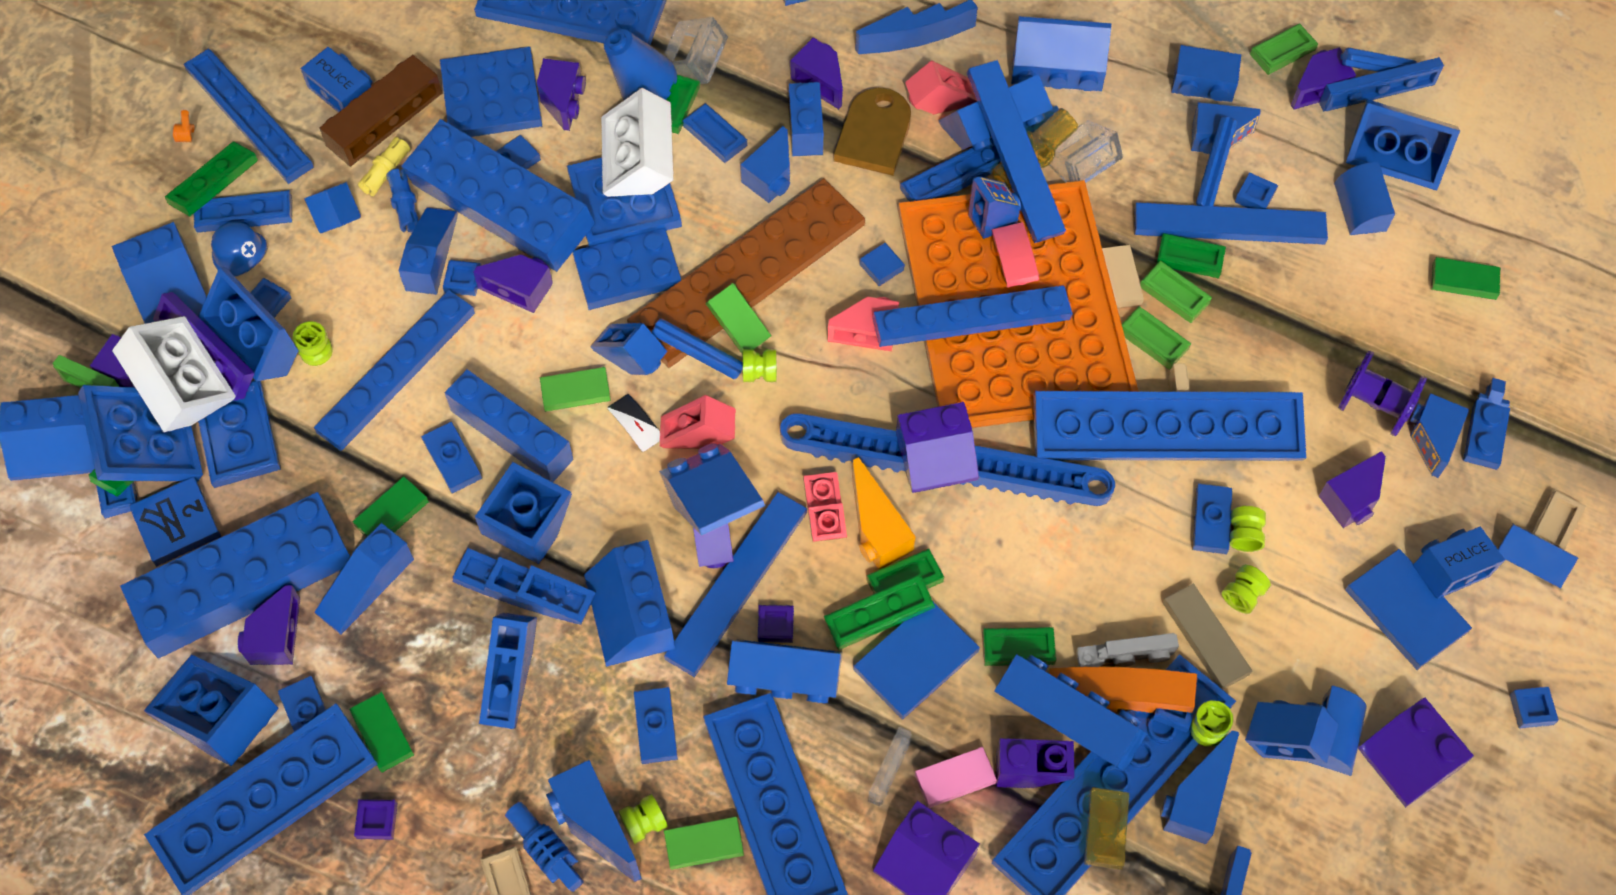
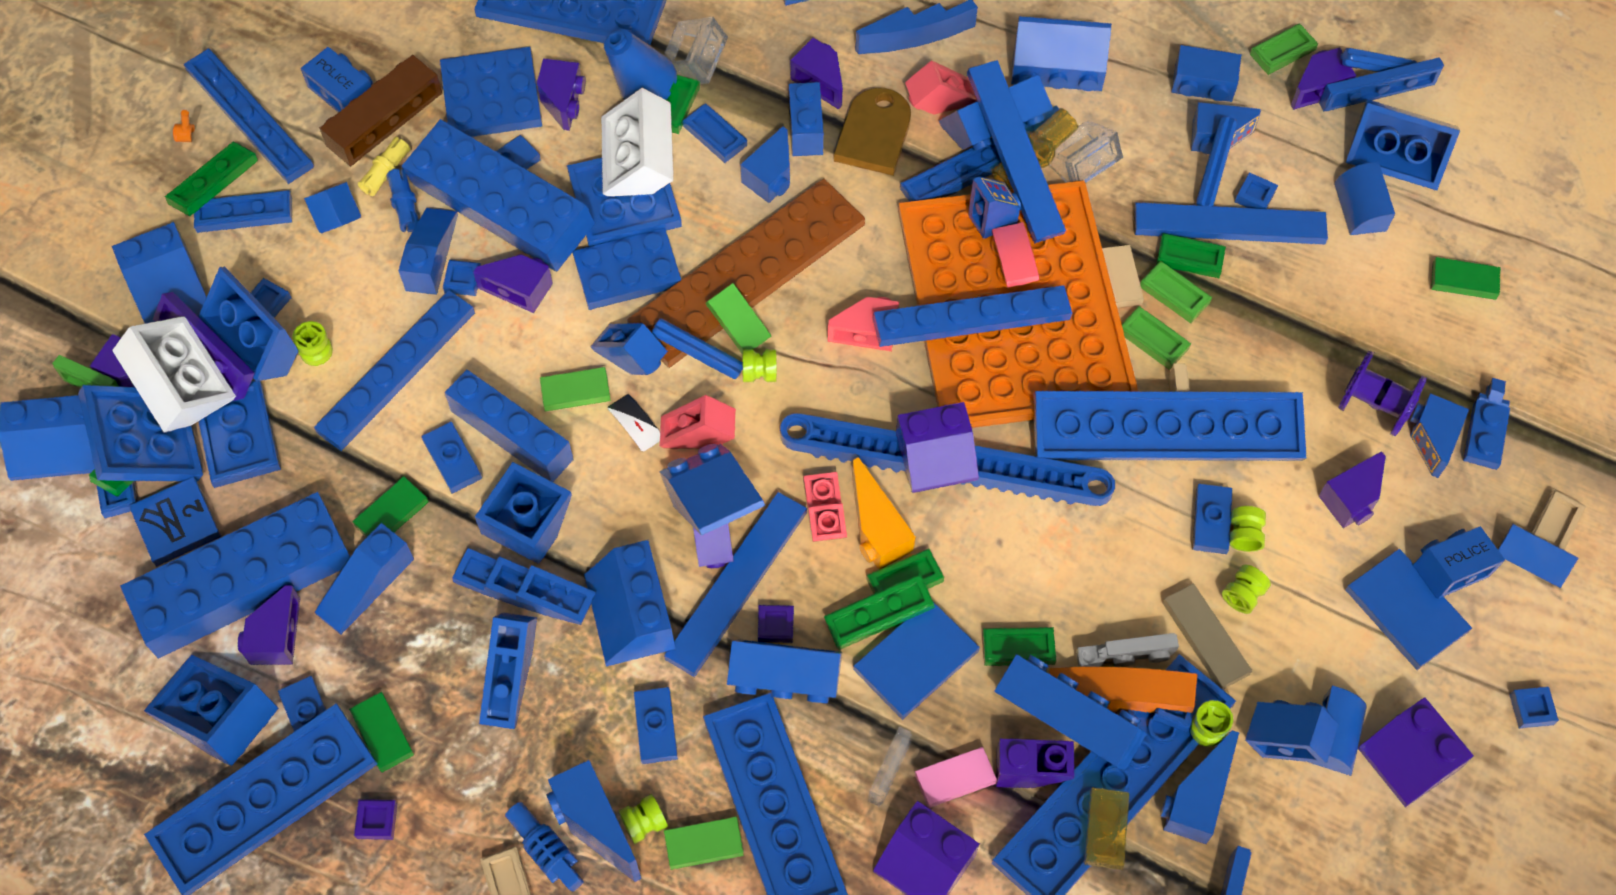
blue helmet [211,222,267,277] -> none
blue tile [860,243,905,286] -> none

